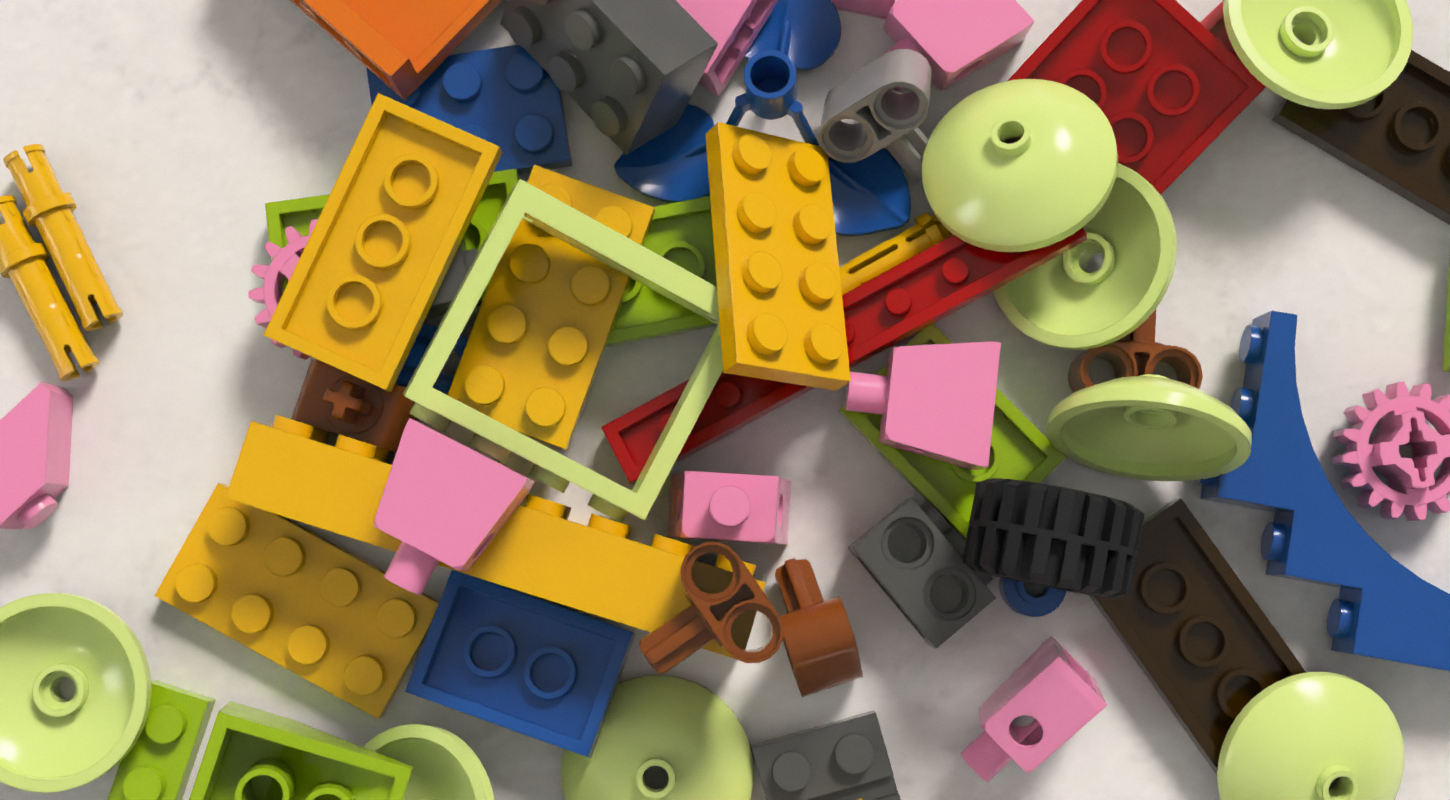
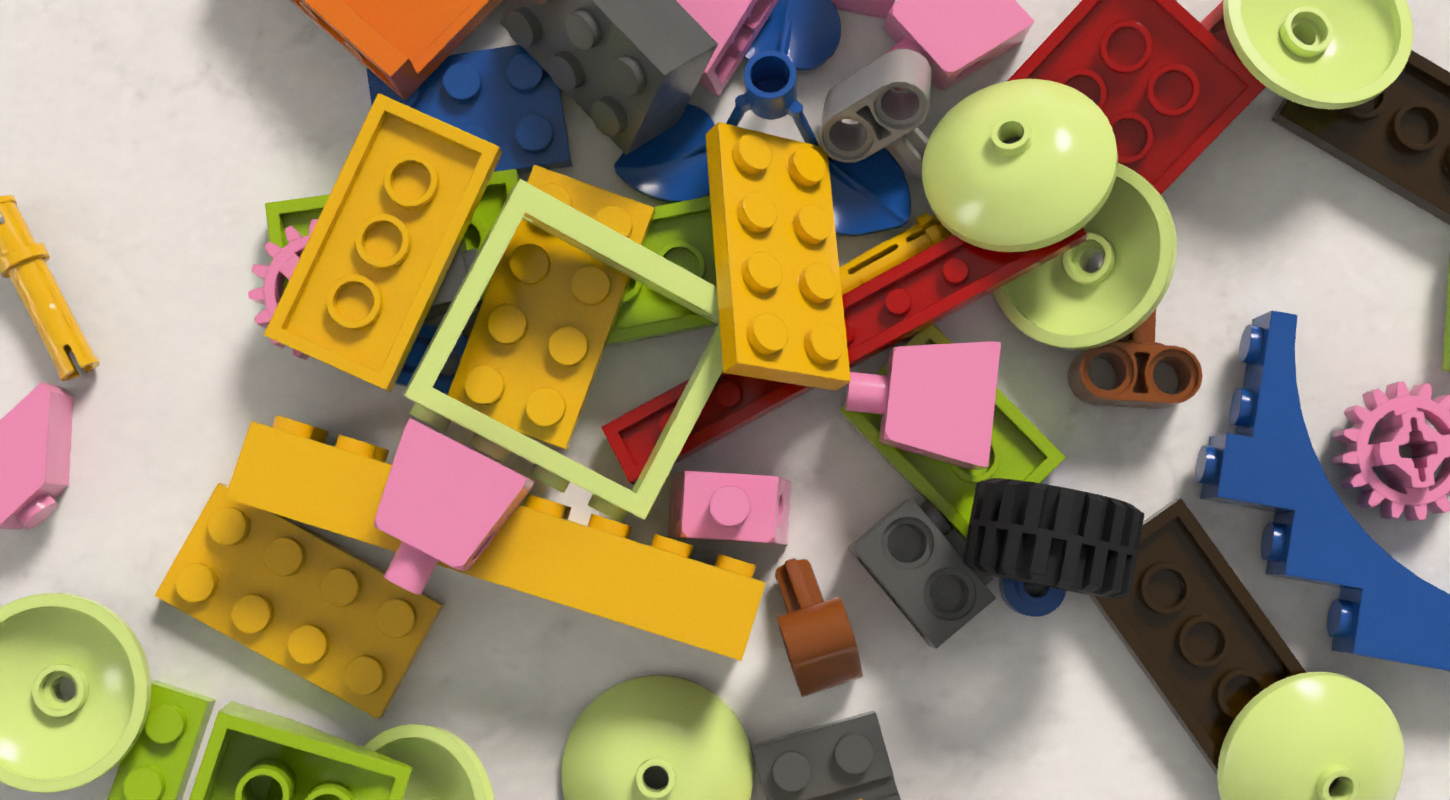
yellow pin [3,144,123,331] -> none
dark orange beam [291,359,419,452] -> none
blue plate [405,570,635,758] -> none
dark orange beam [639,542,783,674] -> none
bright pink torso [961,636,1107,782] -> none
yellowish green dish [1047,374,1252,481] -> none

